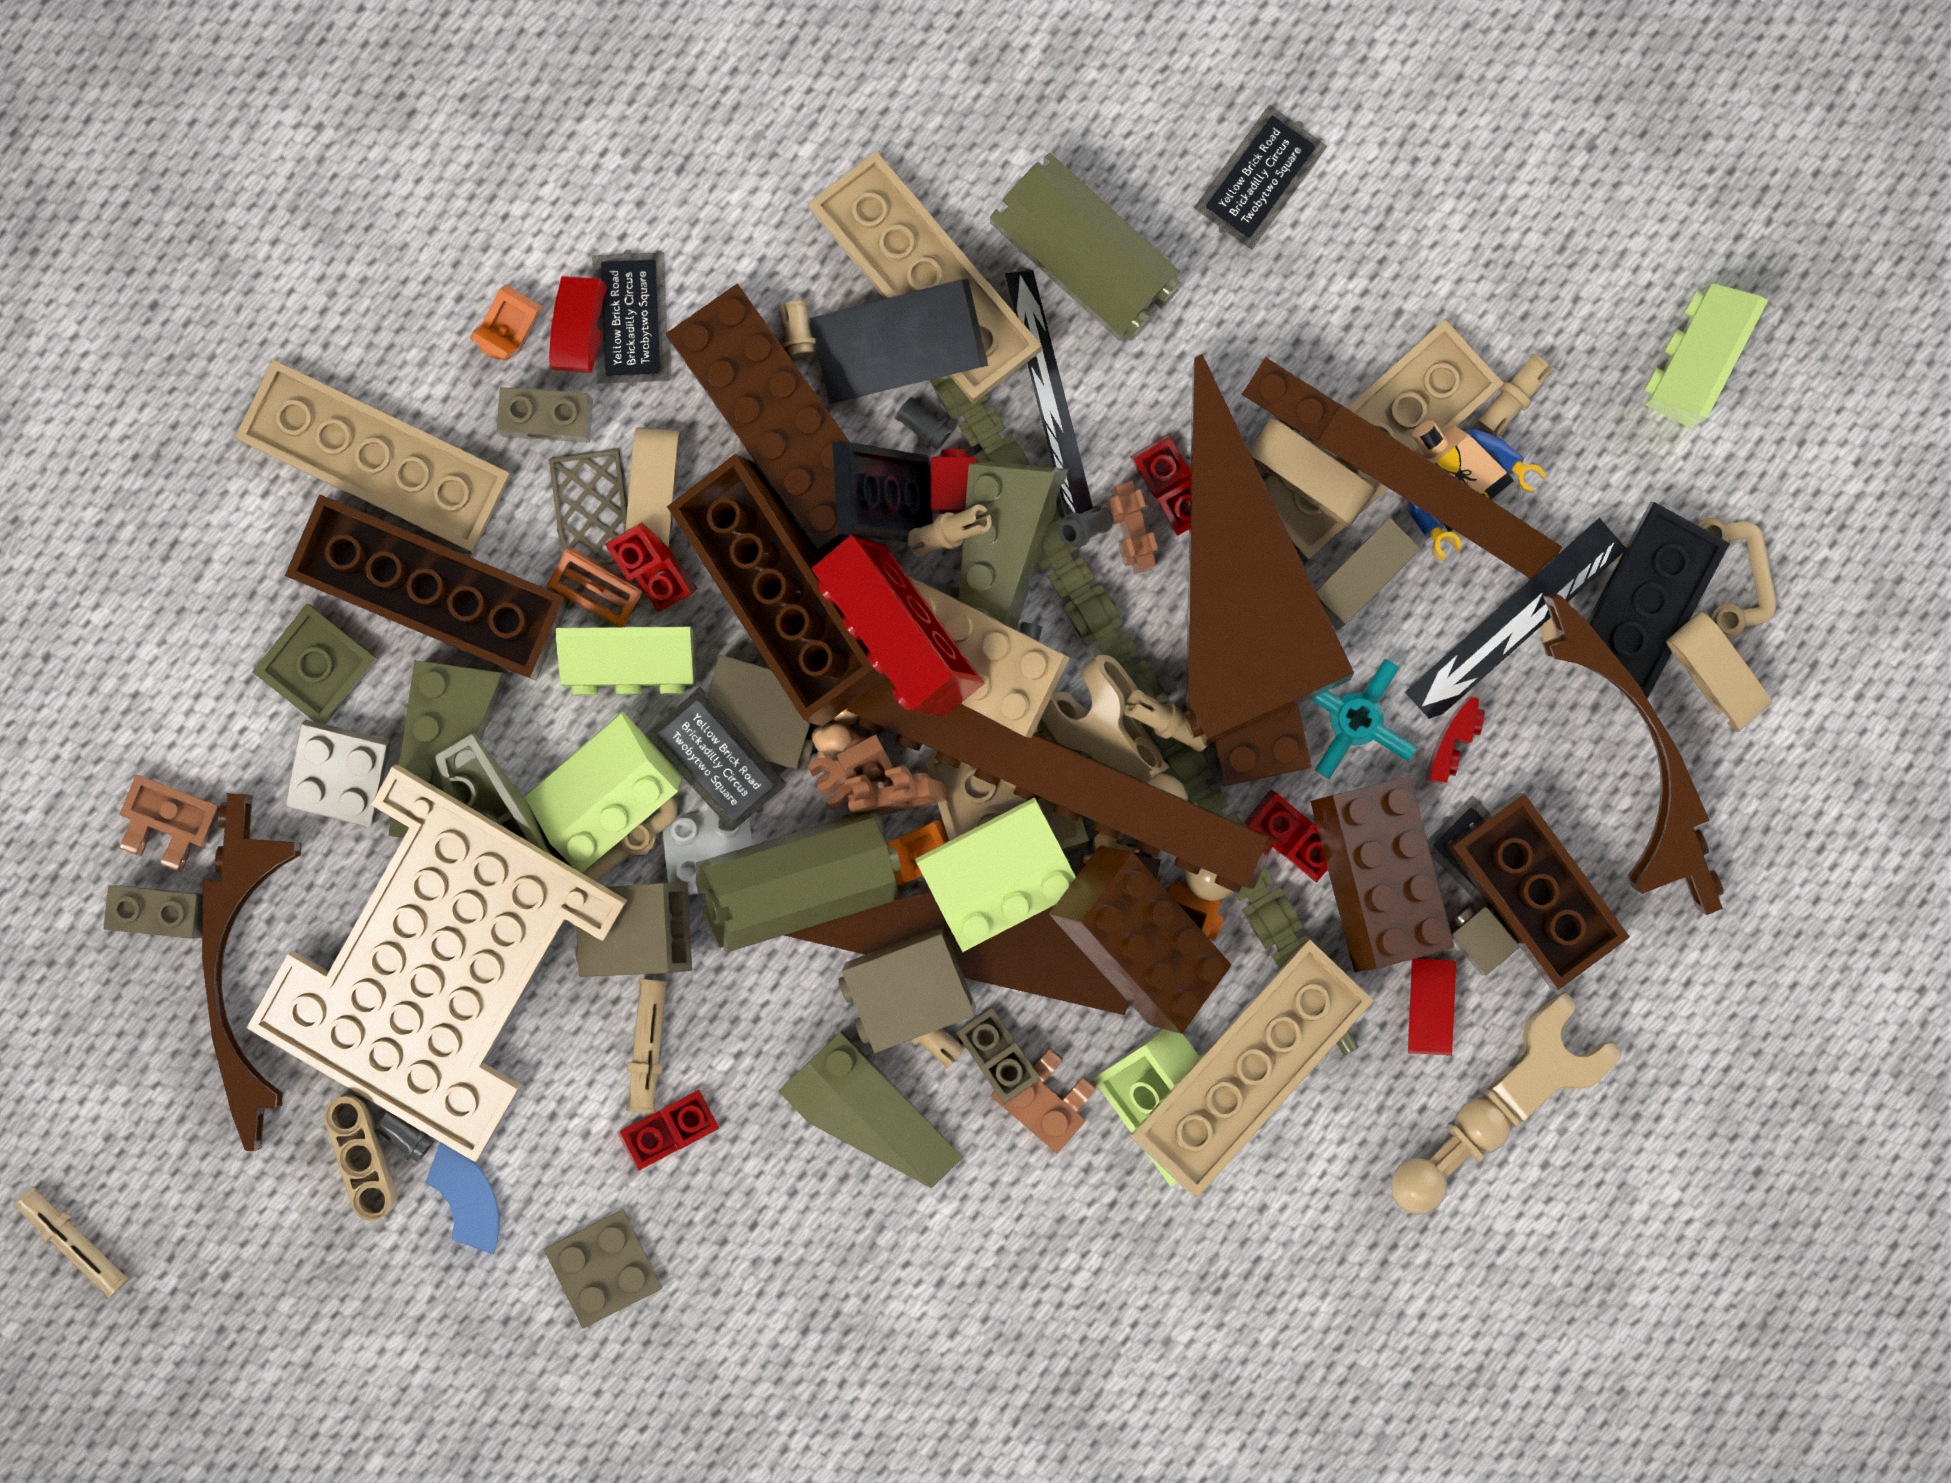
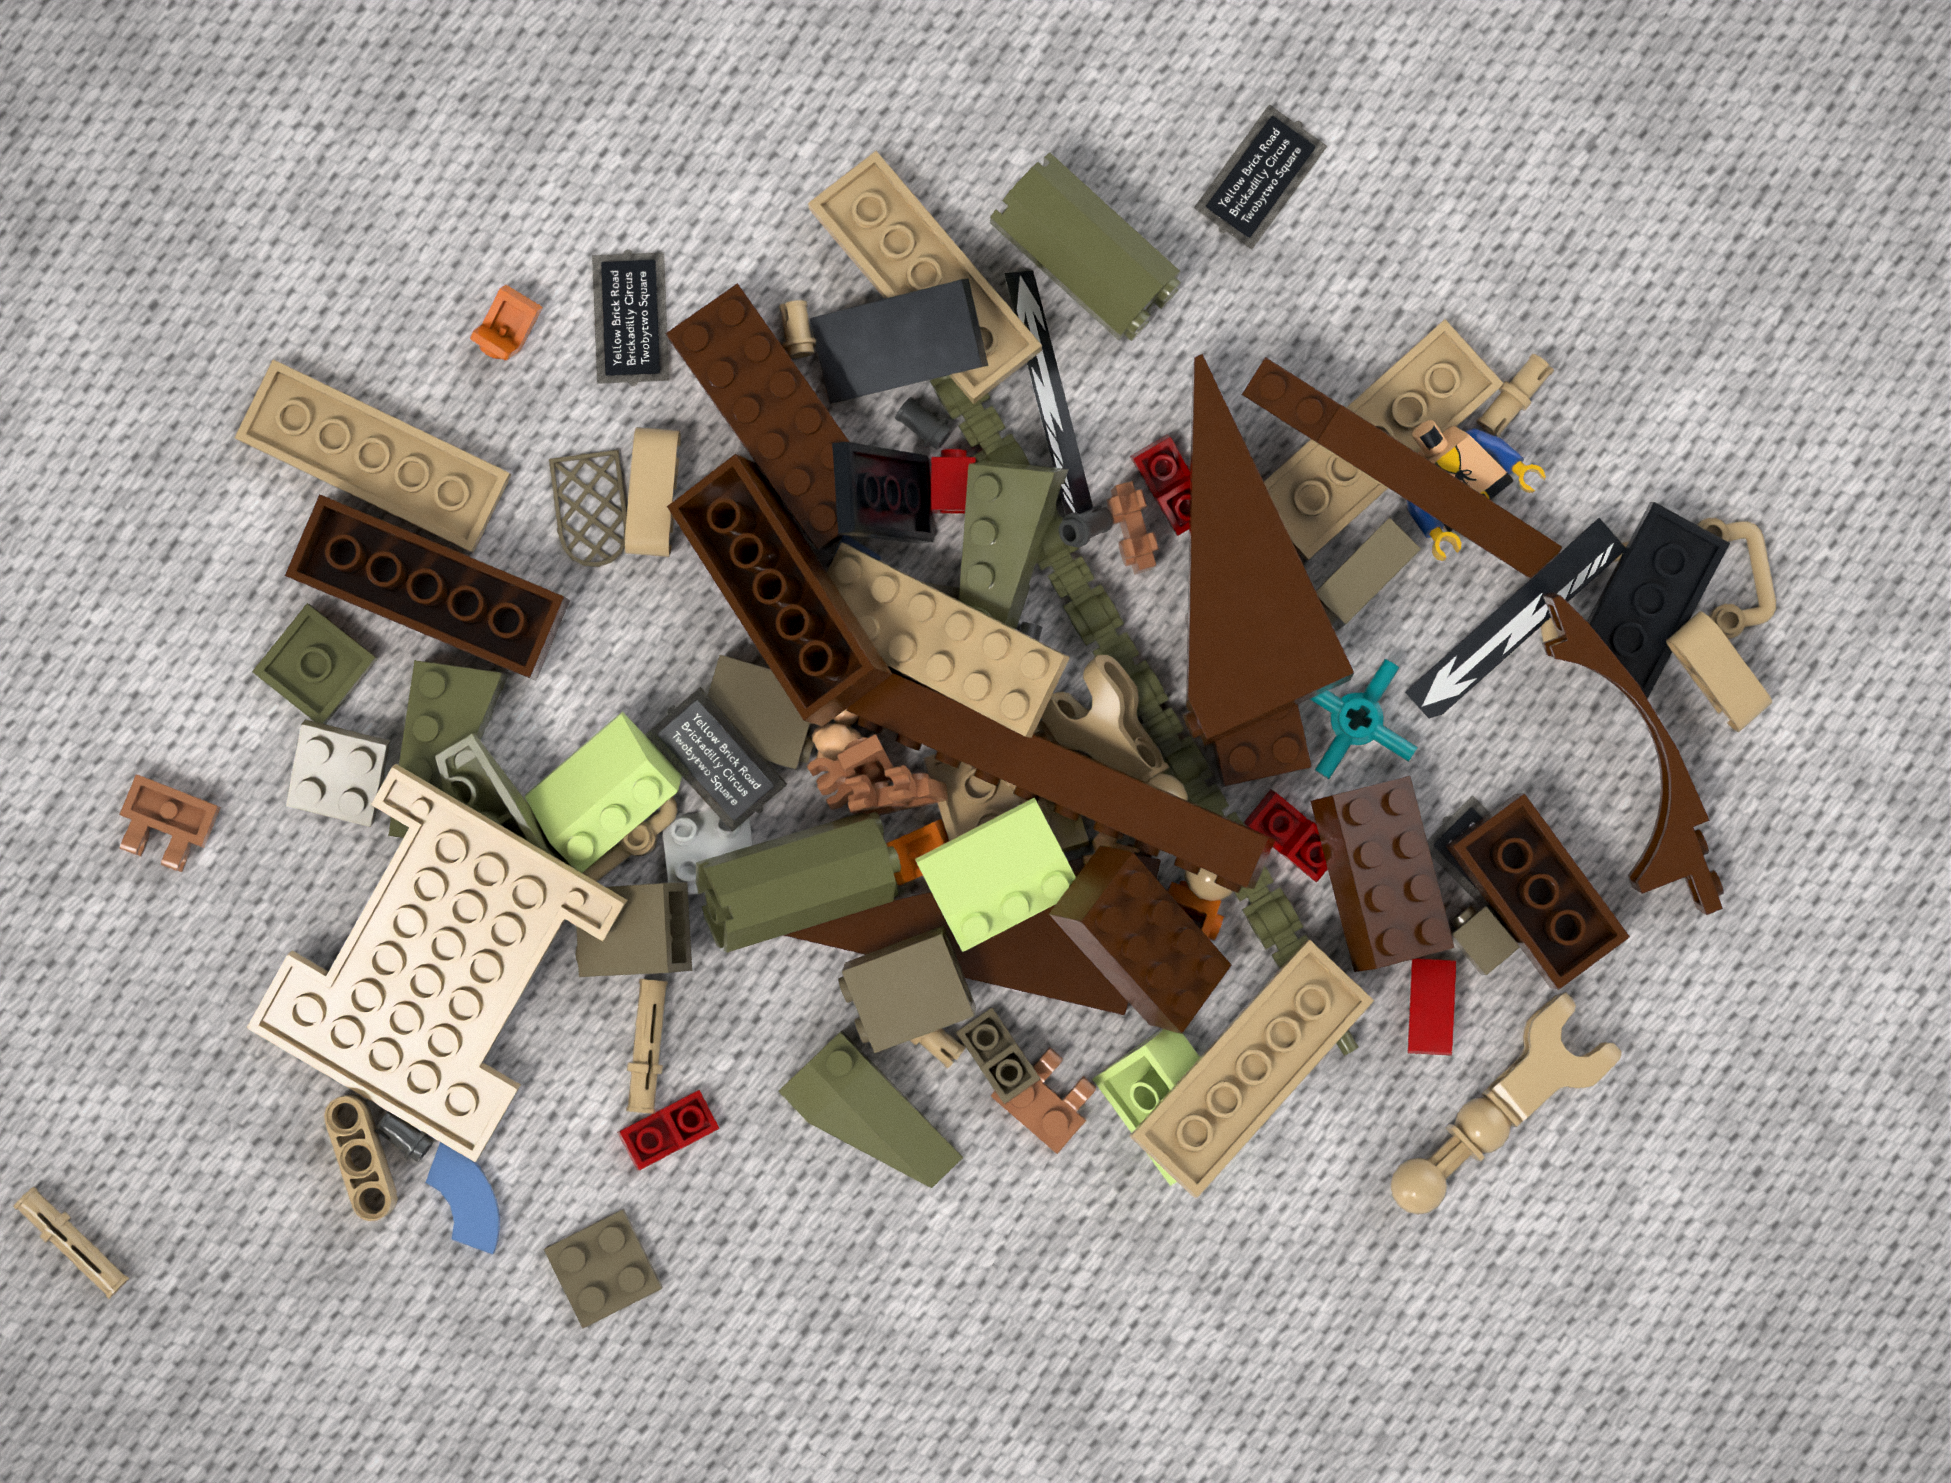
dark tan brick [103,885,203,939] -> none
reddish brown slope [202,793,302,1151] -> none
dark tan brick [497,387,593,443] -> none
orange tile [546,547,644,627] -> none
red slope [549,276,607,373] -> none
yellowish green slope [556,627,696,696] -> none
red slope [605,522,698,613] -> none
red brick [811,535,985,717] -> none
tan pin [908,504,992,557] -> none
tan pin [1124,690,1207,752] -> none
tan beam [1248,418,1375,527] -> none
red slope [1426,697,1485,784] -> none
yellowish green slope [1644,283,1769,429] -> none

